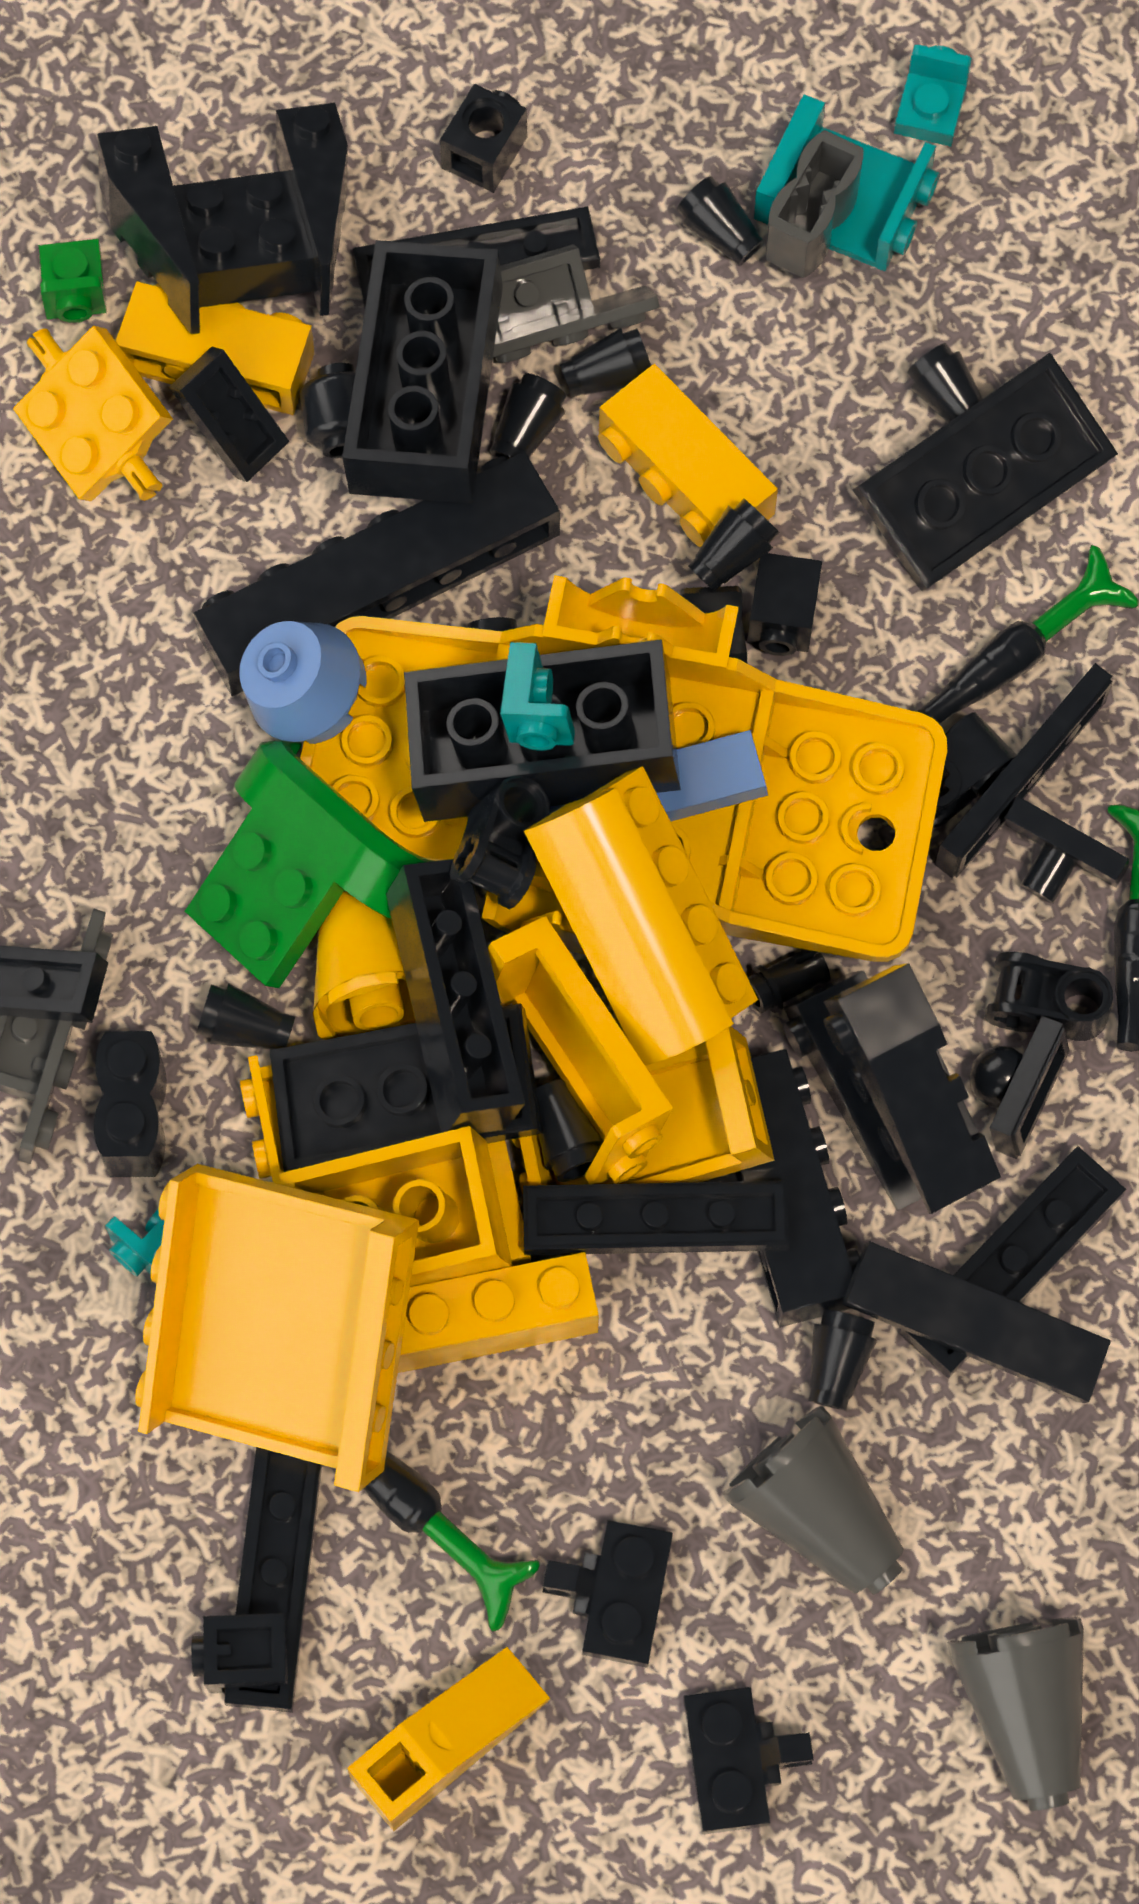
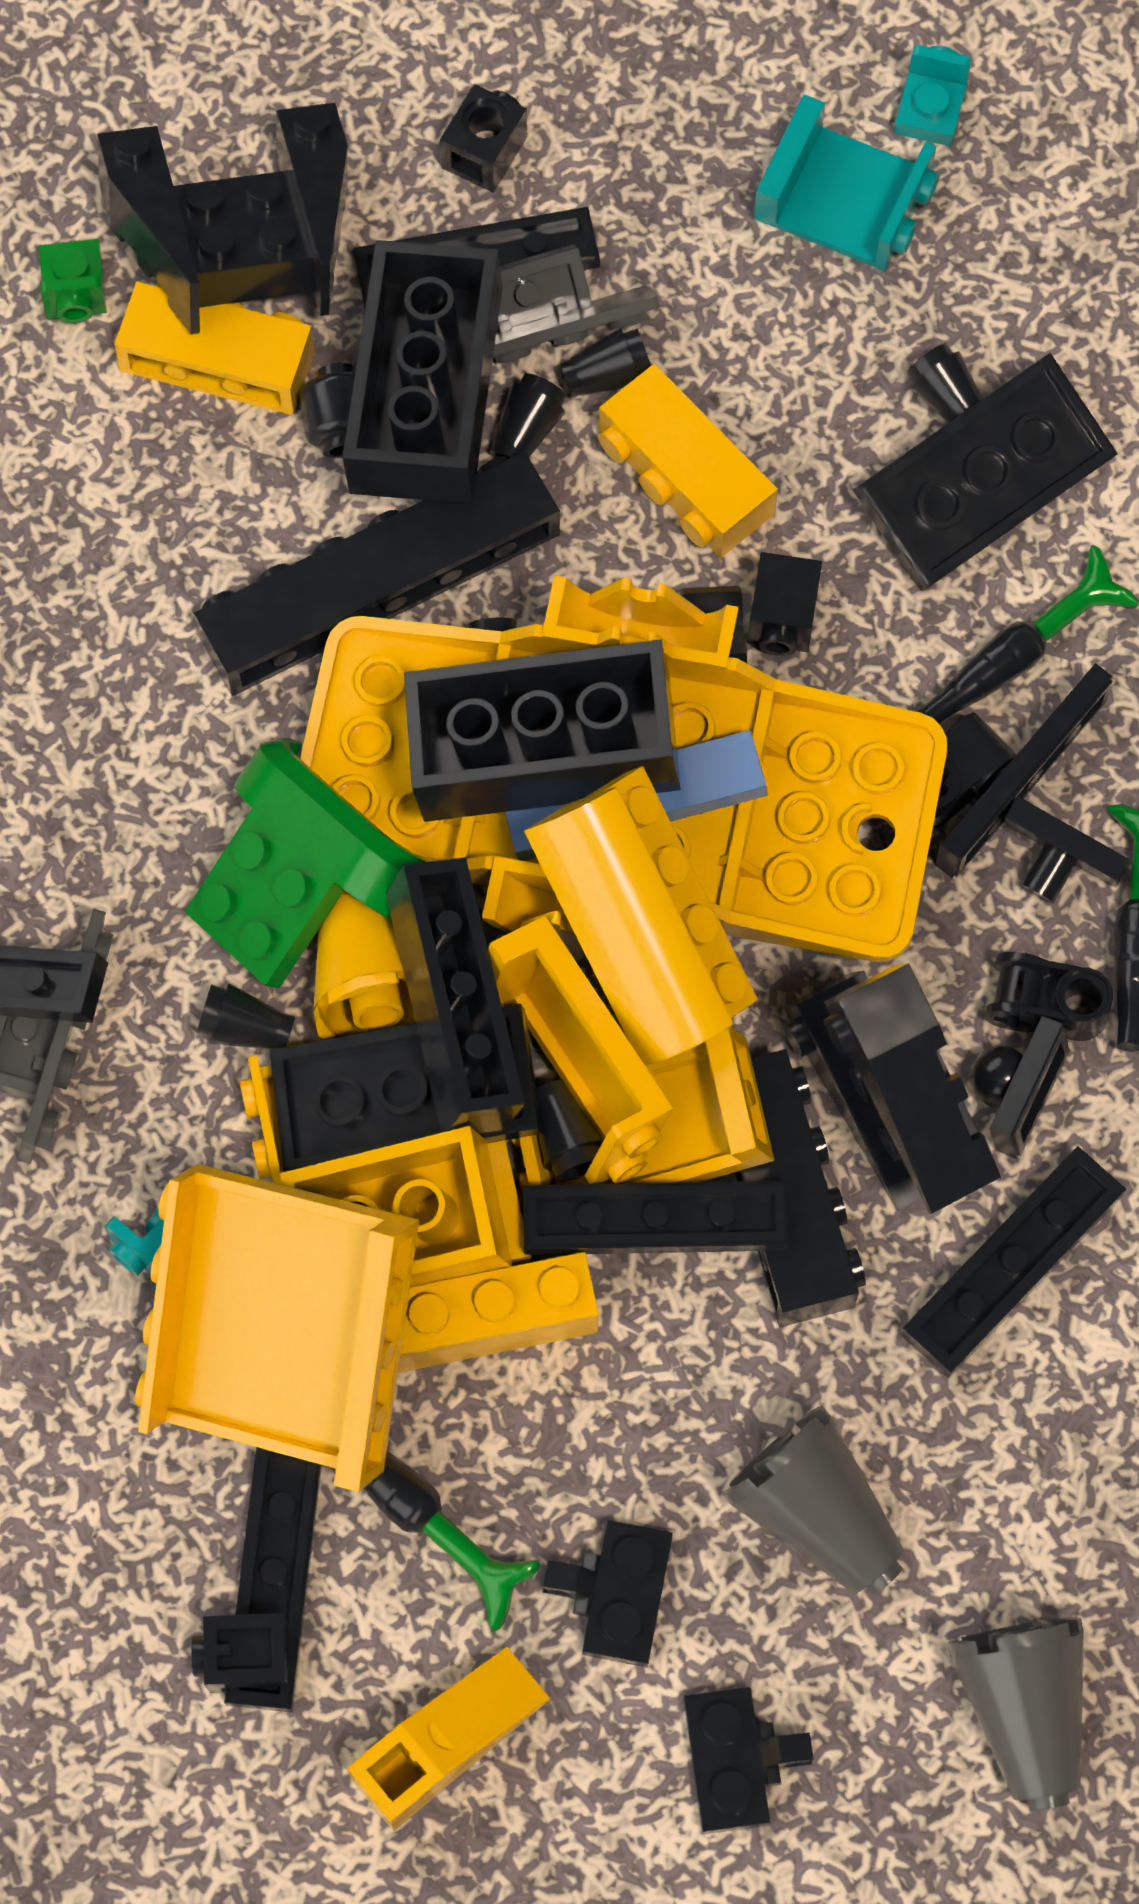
yellow plate [13,325,173,501] -> none
black brick [94,1031,167,1177] -> none
black tile [169,347,290,482] -> none
medium blue cone [239,621,367,744] -> none
black piece [450,775,550,909] -> none
teal bracket [501,642,575,750] -> none
black cone [677,176,765,266] -> none
black cone [688,498,780,592] -> none
black pin [748,949,831,1014] -> none
dark grey brick [766,130,863,278] -> none
black cone [808,1309,878,1411] -> none
black tile [842,1241,1111,1403] -> none

